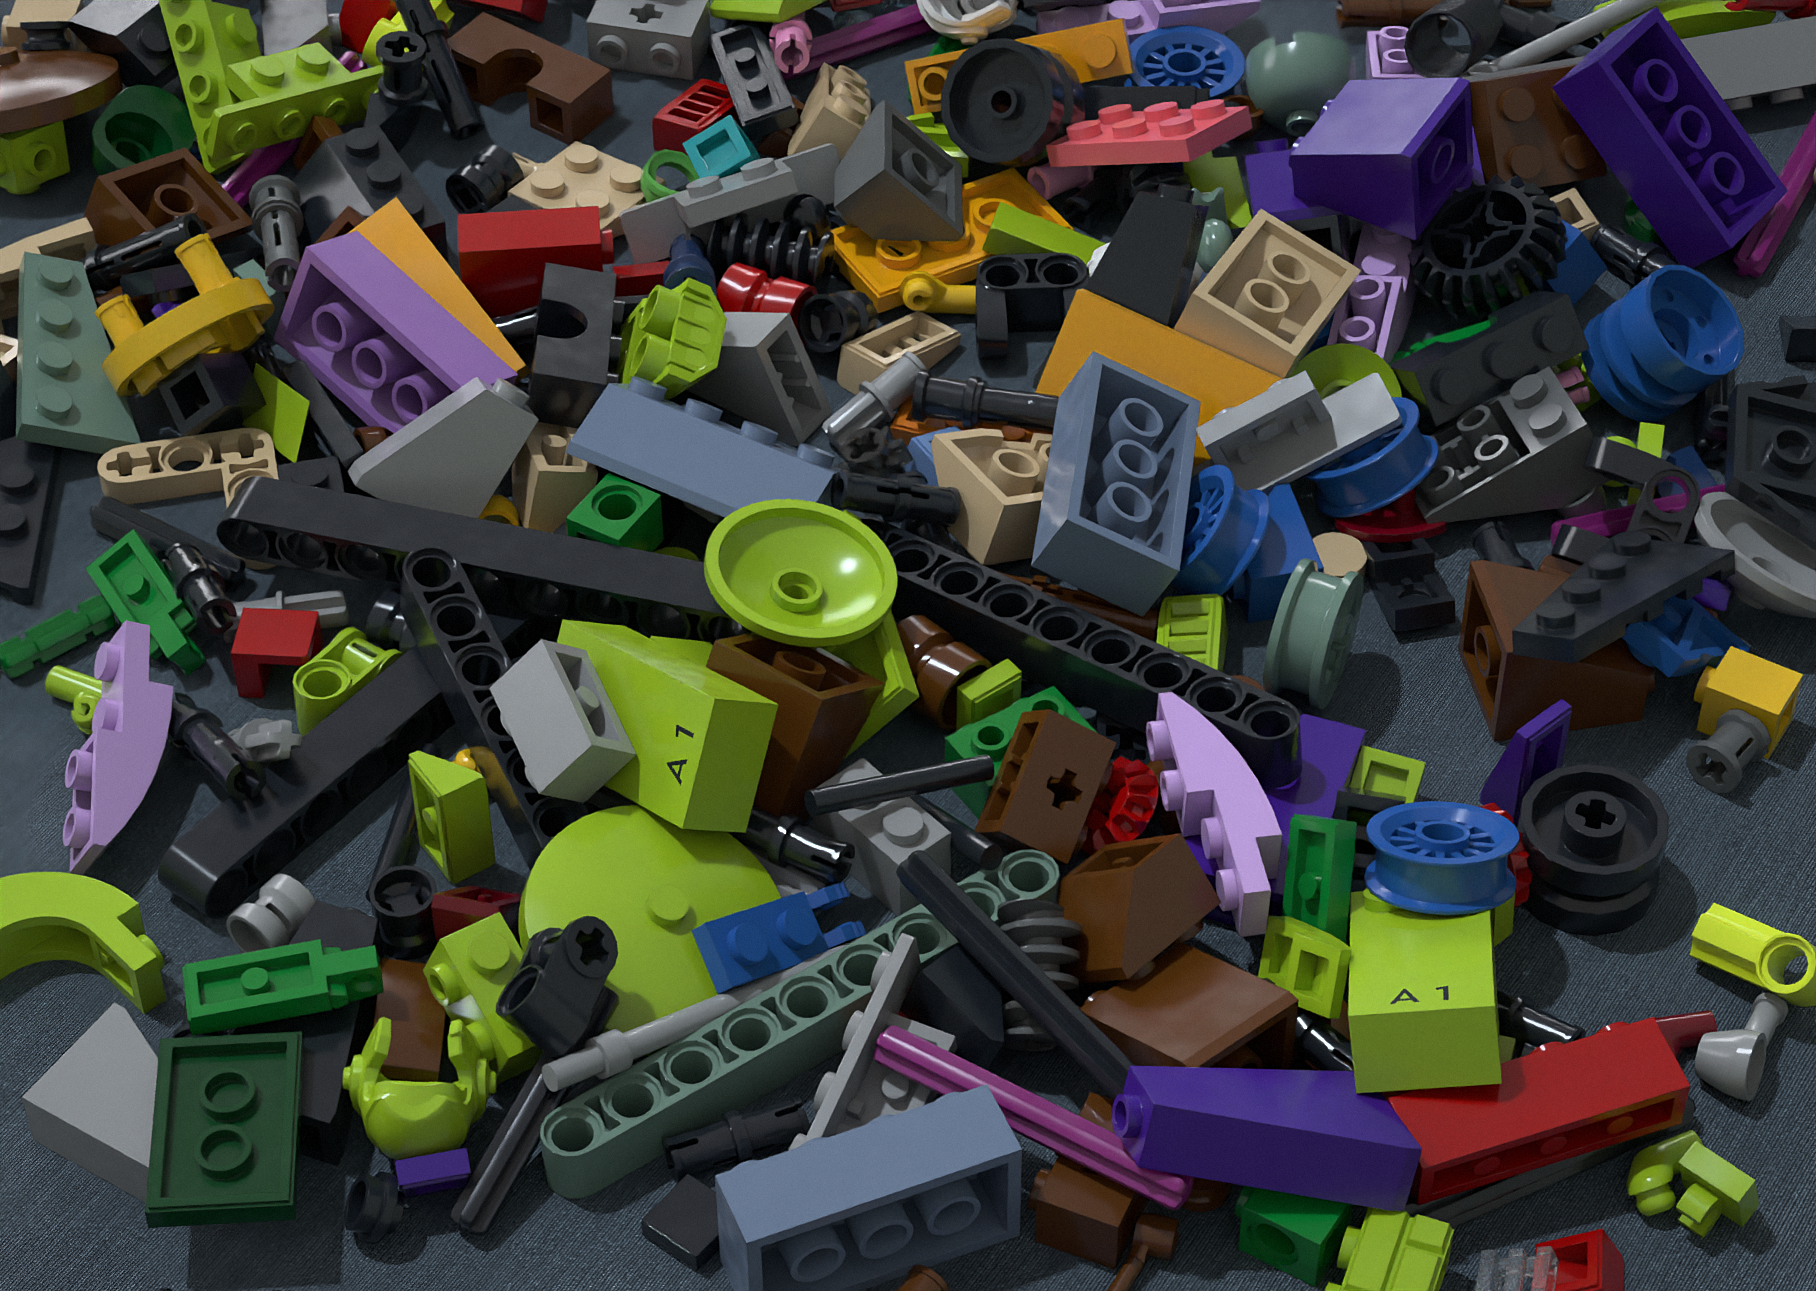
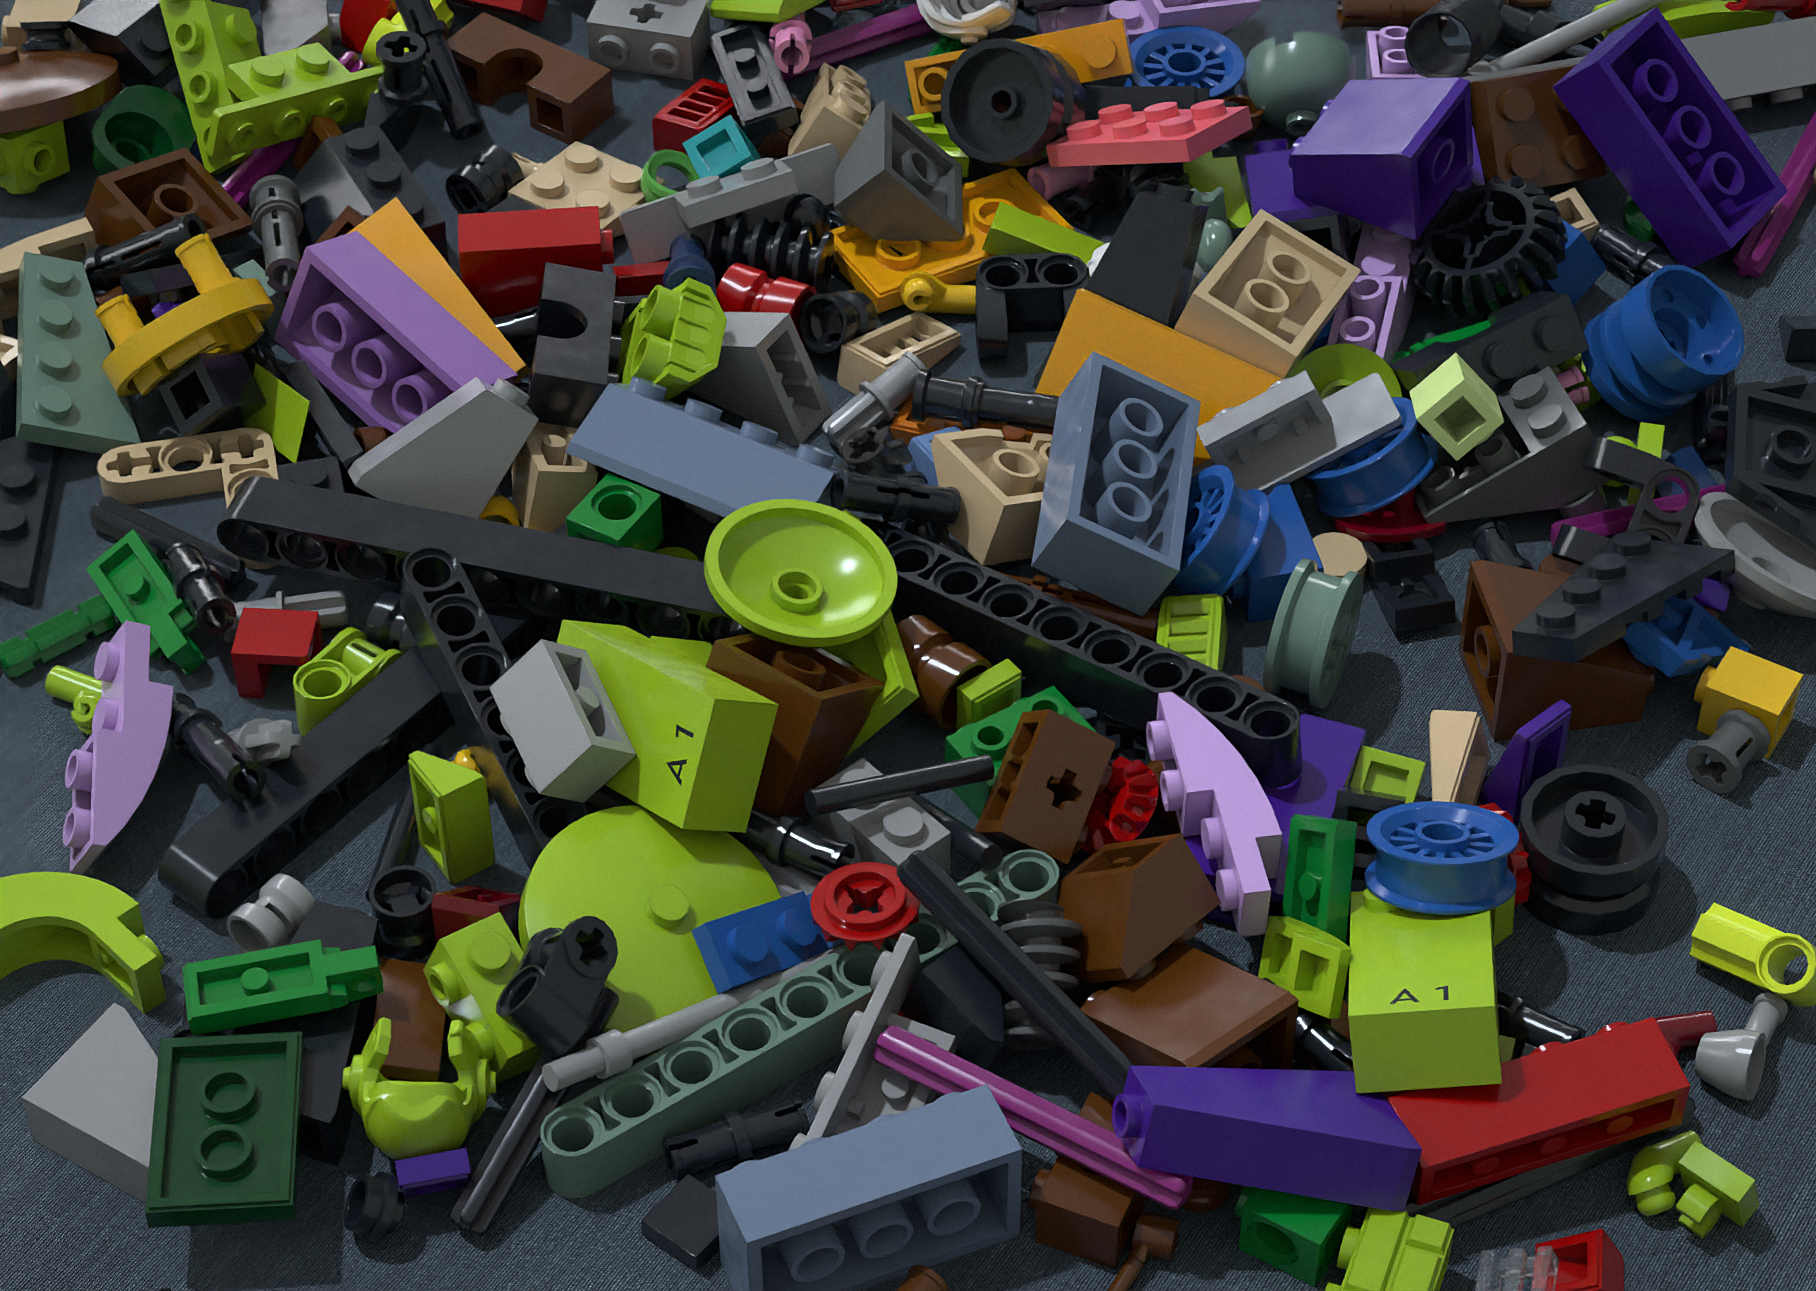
none -> red gear [810,862,920,952]
none -> yellowish green brick [1409,353,1504,461]
none -> tan slope [1429,710,1491,806]

